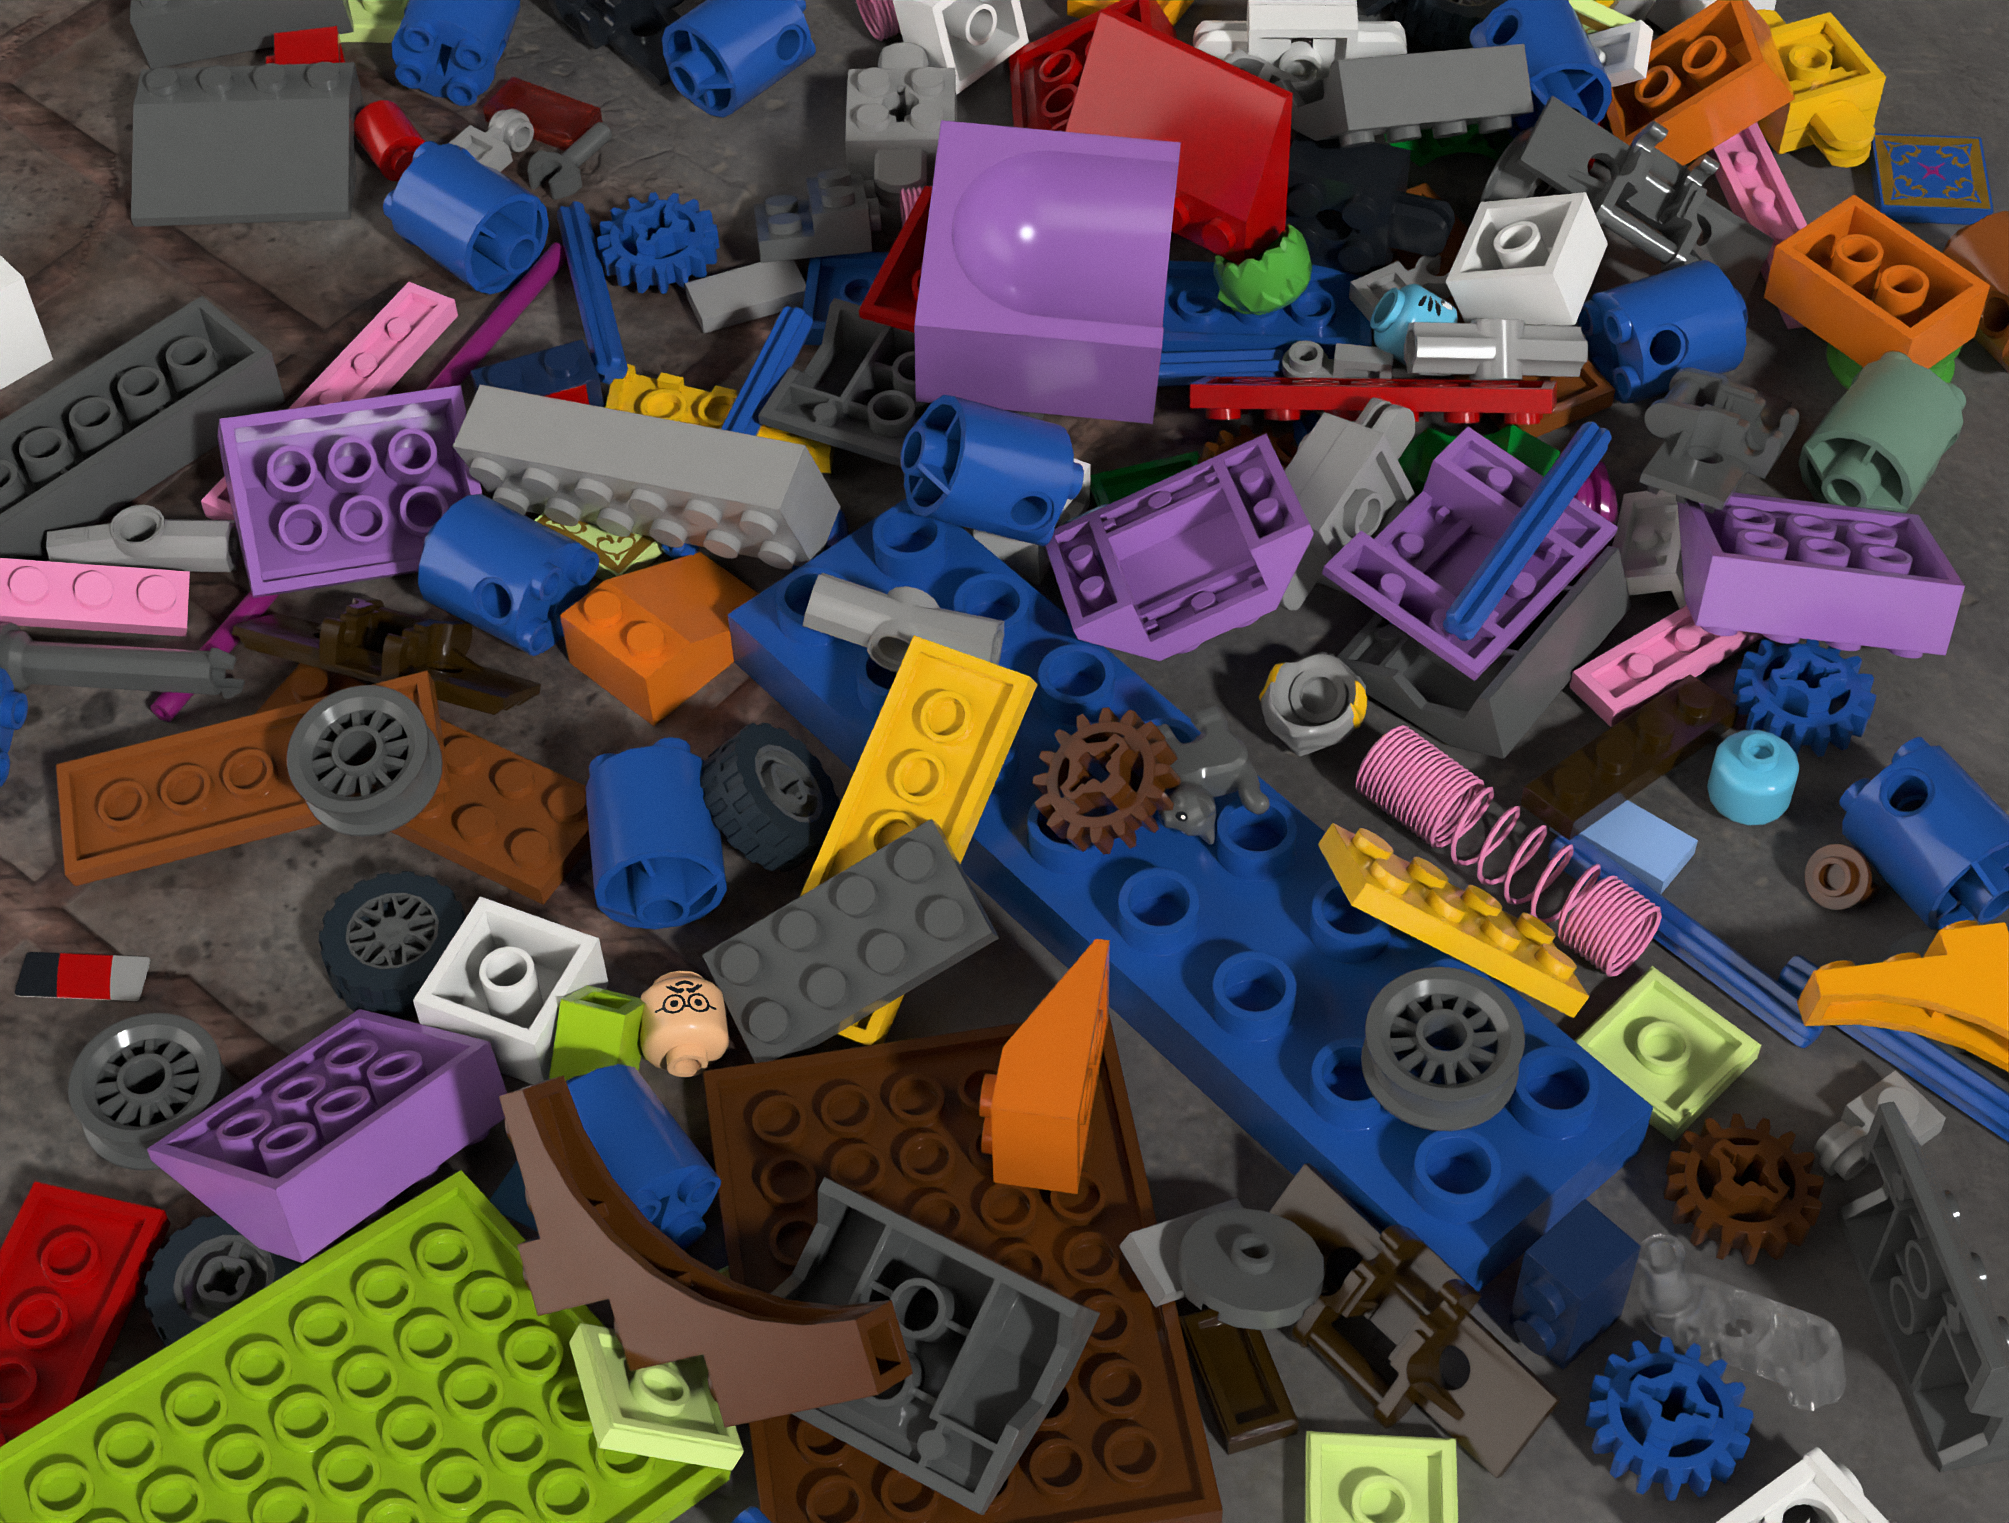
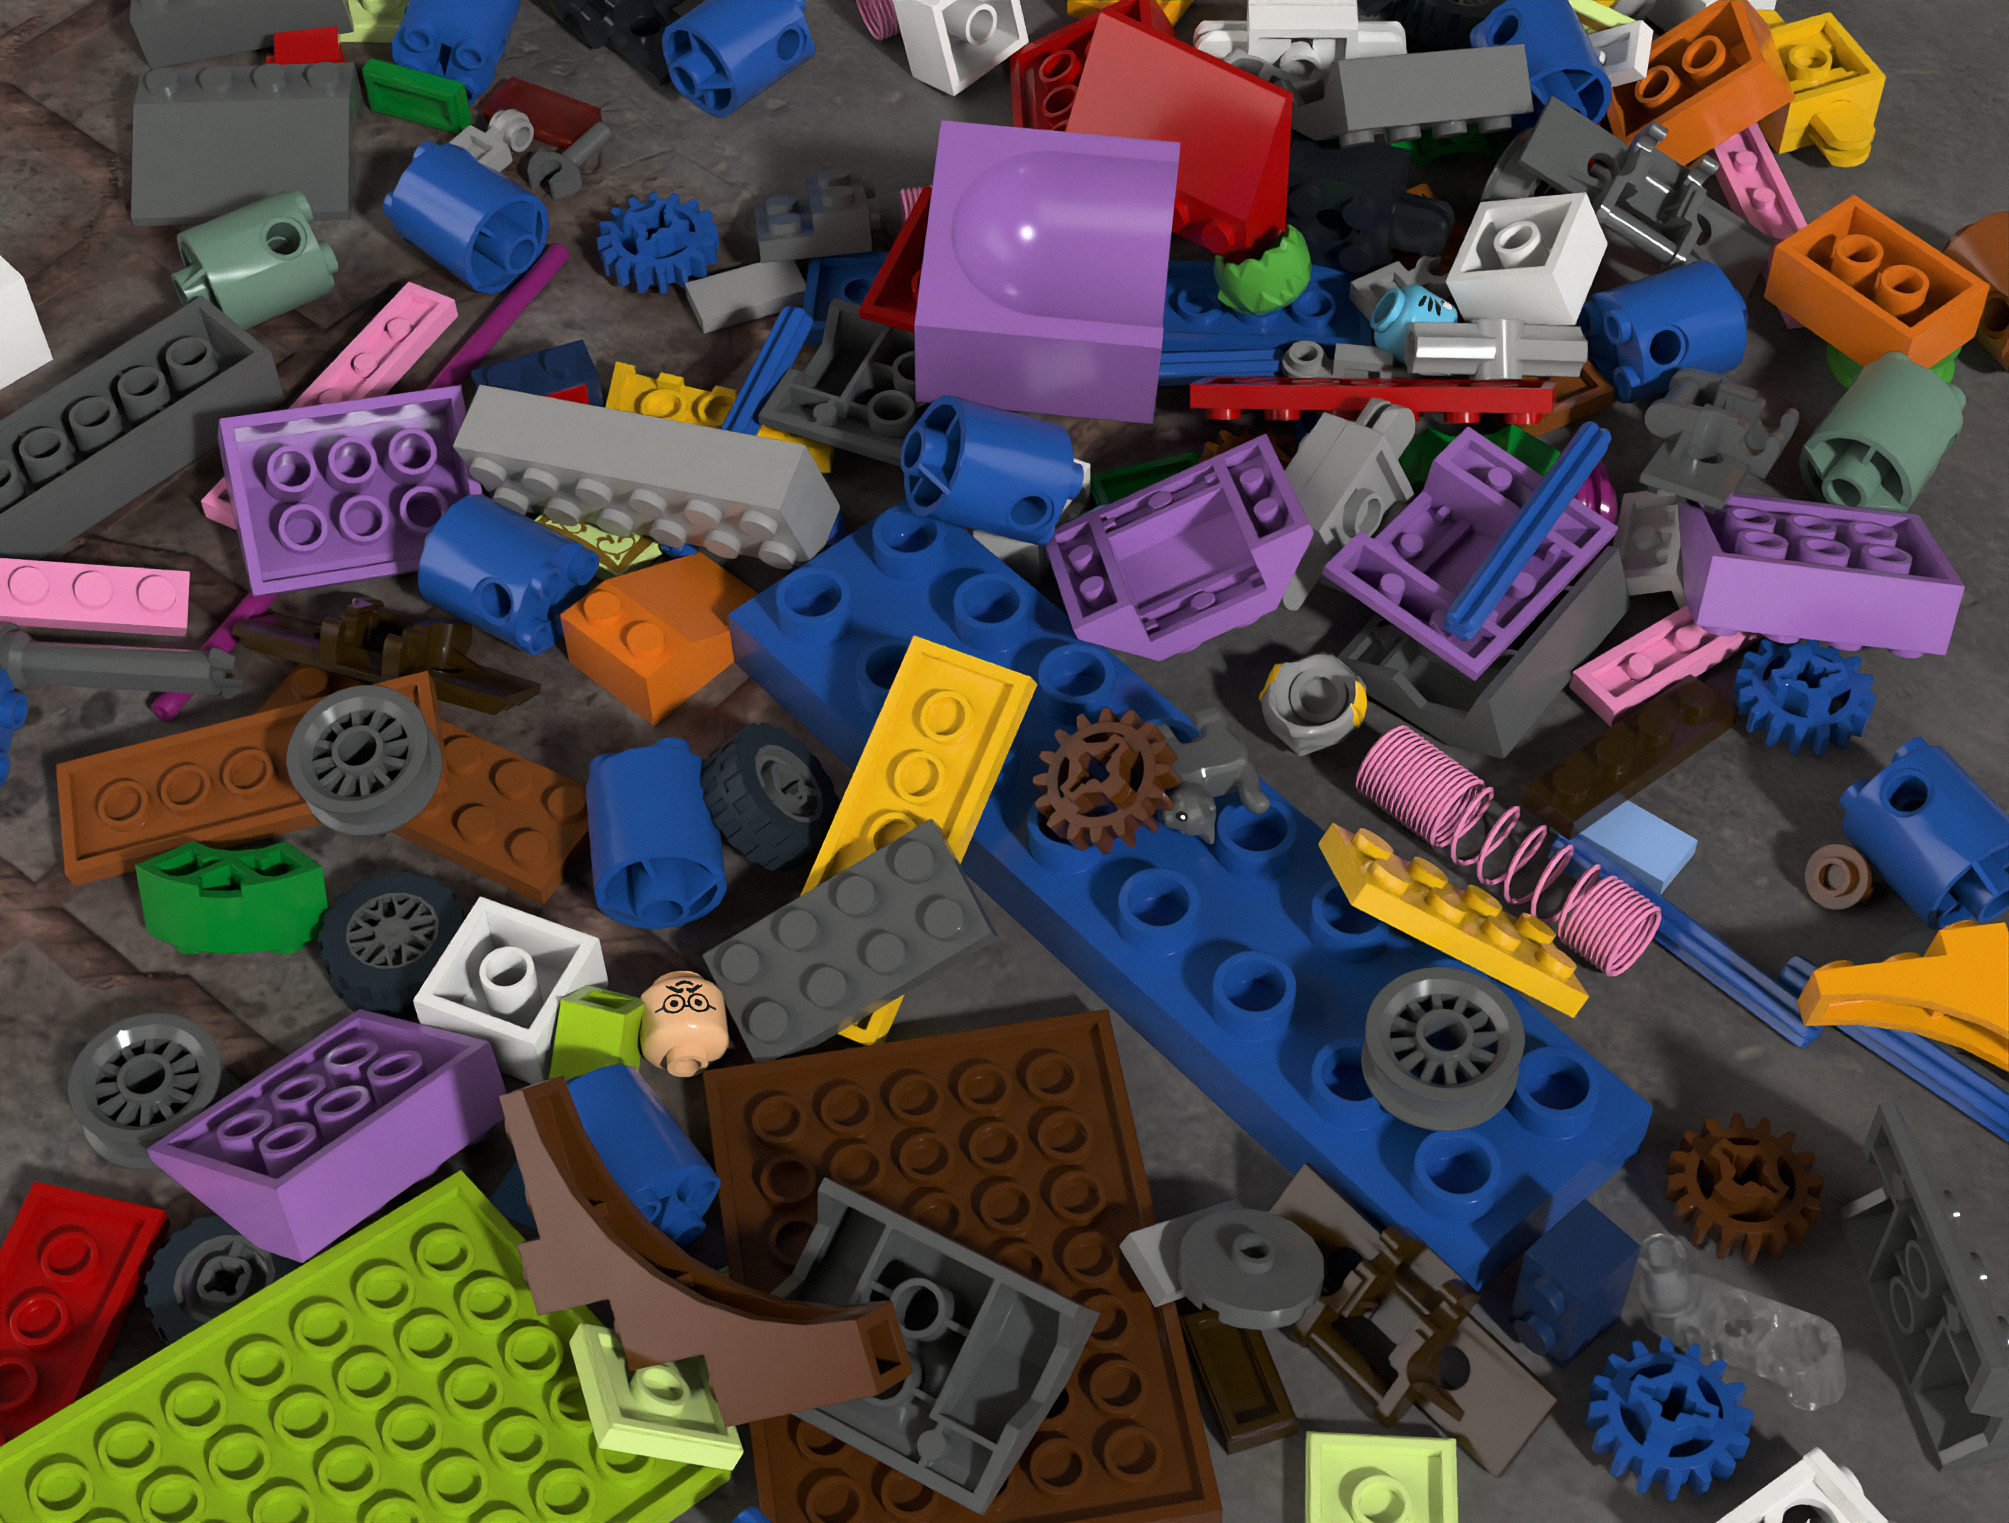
sticker [15,952,150,1001] -> none
light grey piece [46,505,241,572] -> none
red brick [354,100,425,182] -> none
blue axle [557,201,628,384] -> none
light grey piece [803,573,1005,672] -> none
light grey brick [845,42,957,210] -> none
orange slope [979,939,1110,1194] -> none
yellowish green tile [1574,966,1761,1142] -> none
medium azure head [1707,730,1799,825] -> none
light grey plate [1814,1070,1946,1181] -> none
blue tile [1869,133,1994,225] -> none
none -> green brick [135,841,328,955]
none -> sand green cylinder [171,190,339,330]
none -> green tile [362,58,472,134]

